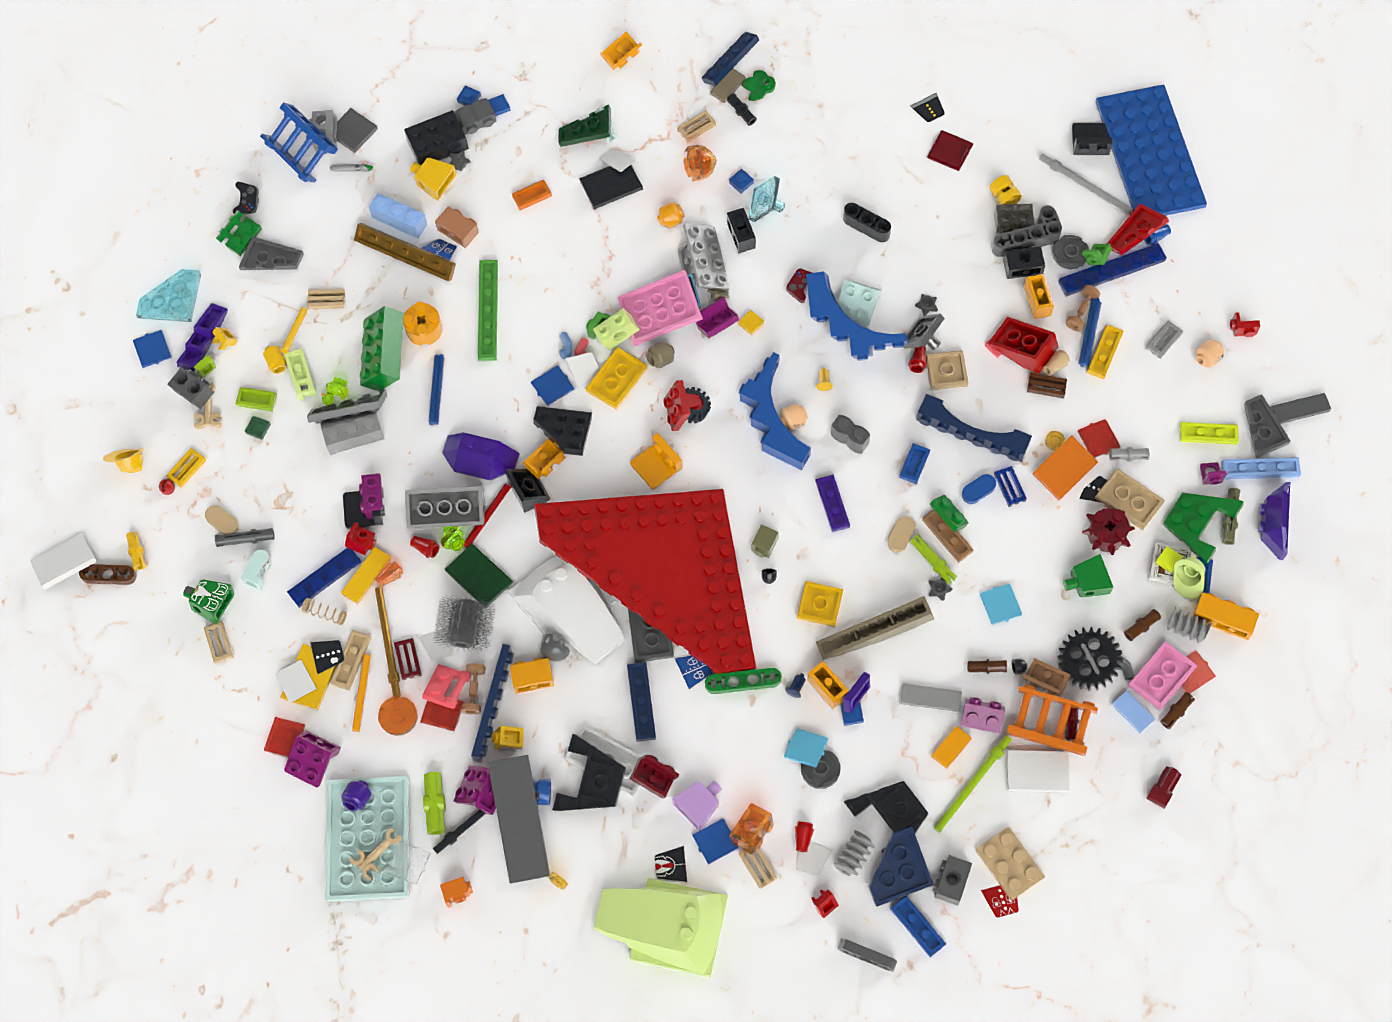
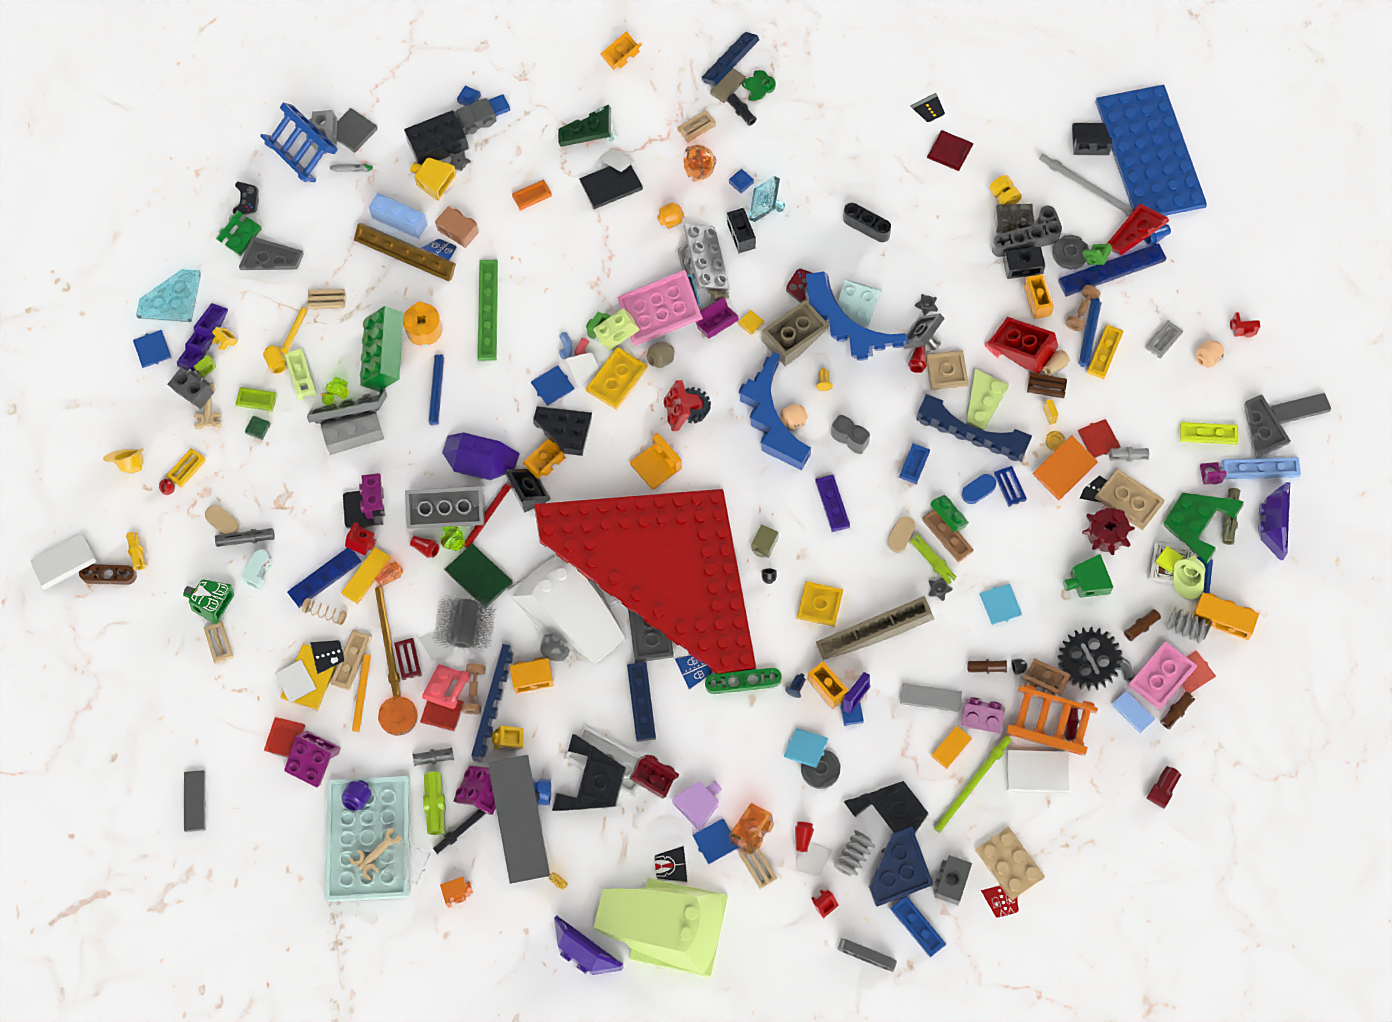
none -> dark grey tile [184,770,206,832]
none -> dark grey pin [412,747,454,767]
none -> dark purple wedge [554,915,624,975]
none -> dark tan slope [762,300,829,366]
none -> yellowish green wing [966,369,1009,430]
none -> yellow tile [1043,399,1059,425]

